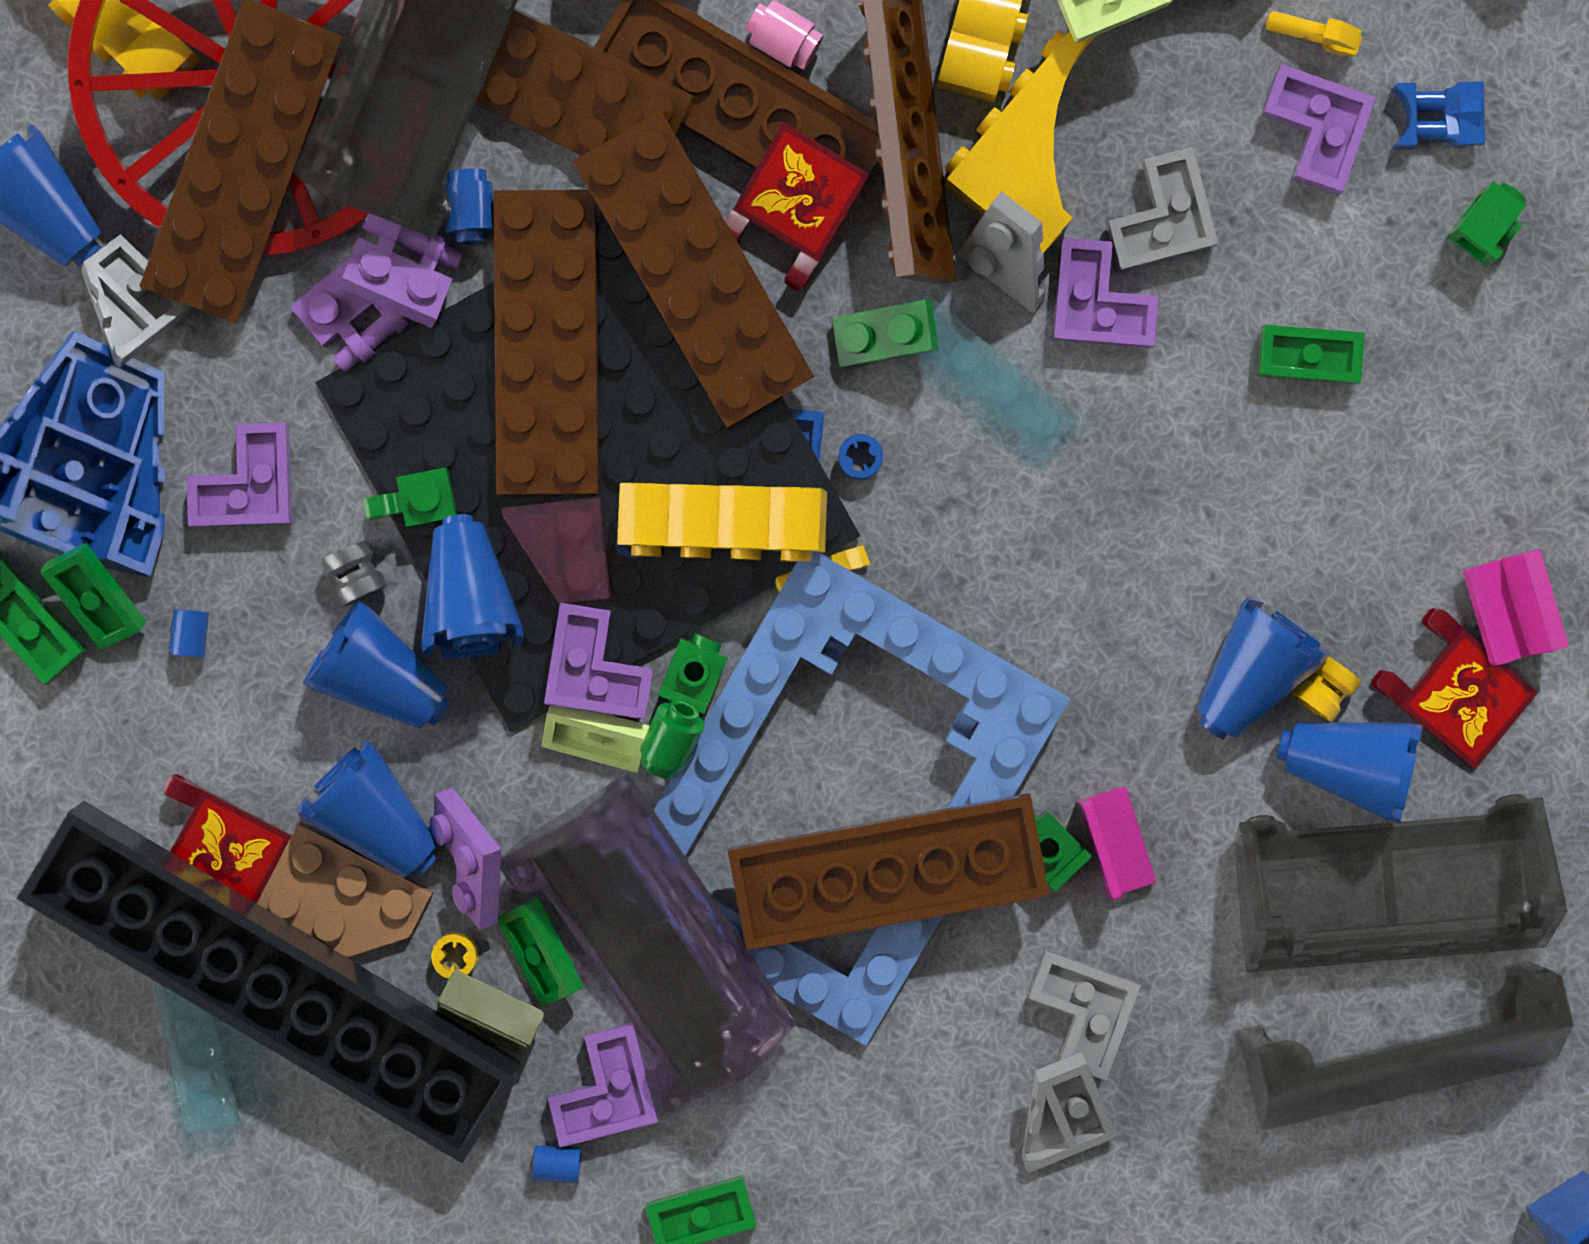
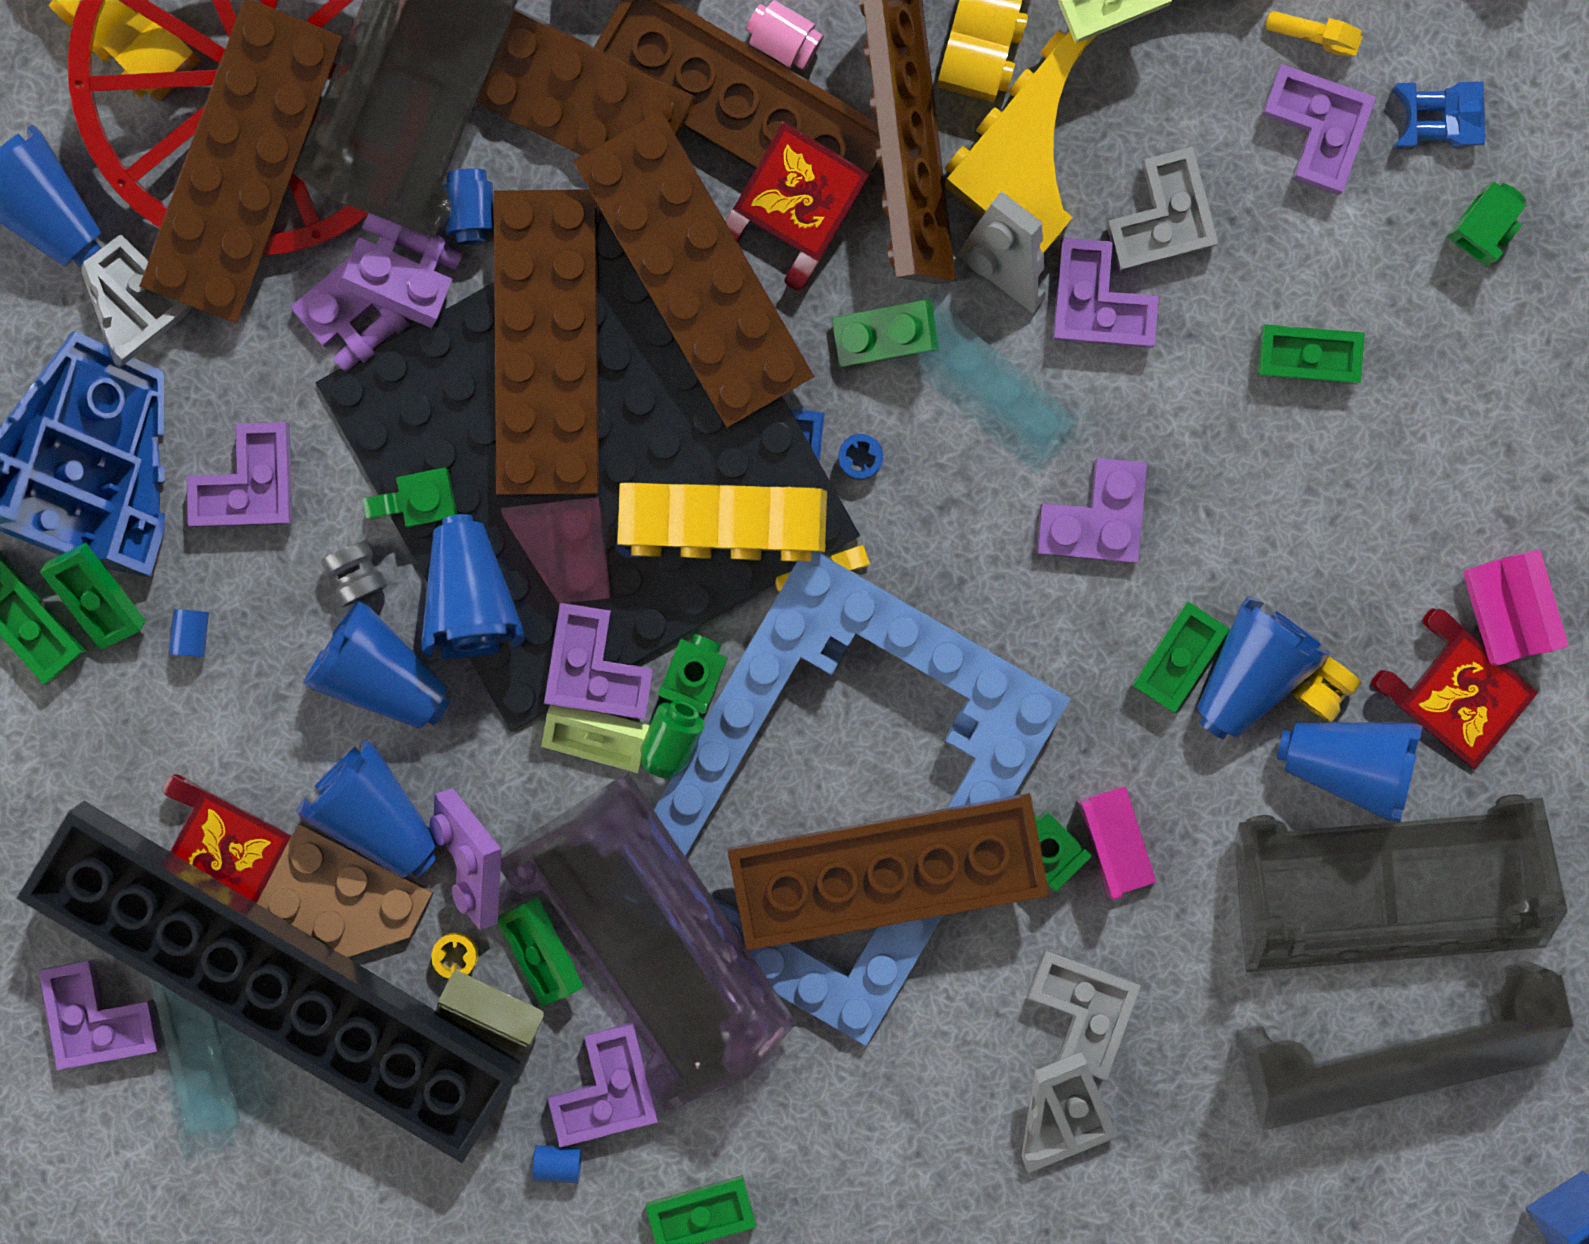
none -> medium lavender plate [39,959,161,1070]
none -> medium lavender plate [1037,458,1147,563]
none -> green plate [1131,601,1230,713]

